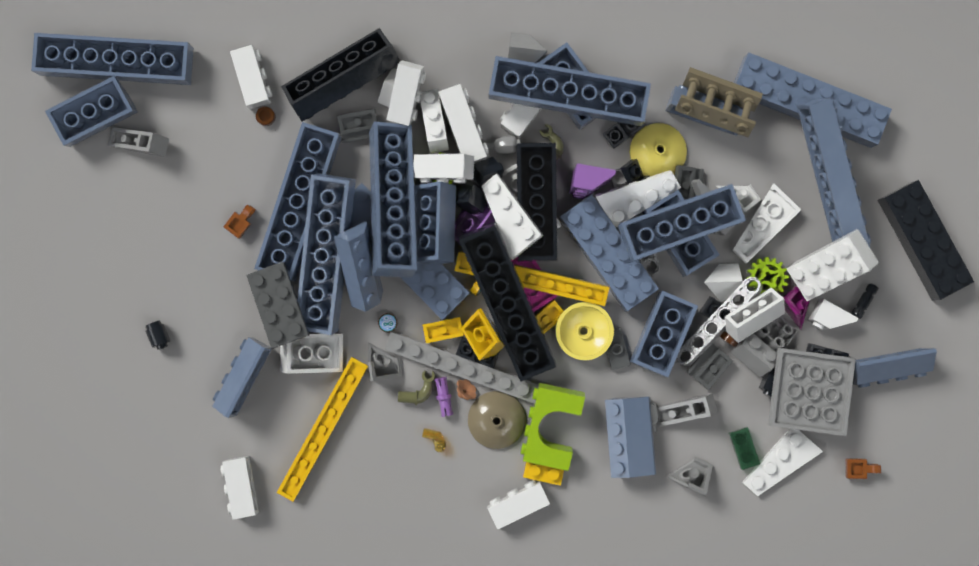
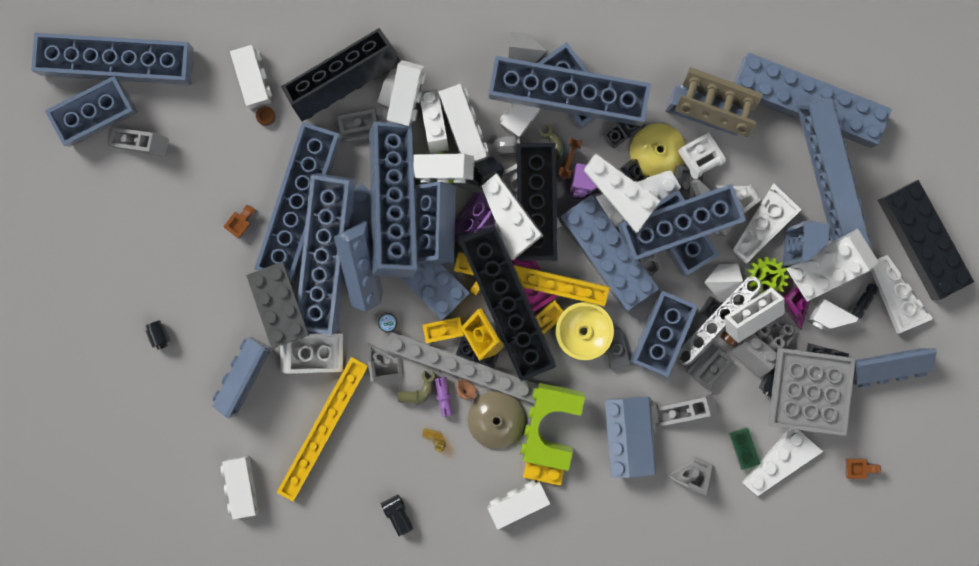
black brick [455,184,487,214] -> none
none -> black piece [381,494,414,536]
none -> reddish brown flag [558,137,583,183]
none -> white wing [583,154,660,233]
none -> white plate [678,133,726,179]
none -> sand blue slope [783,221,832,267]
none -> white wing [871,255,933,333]

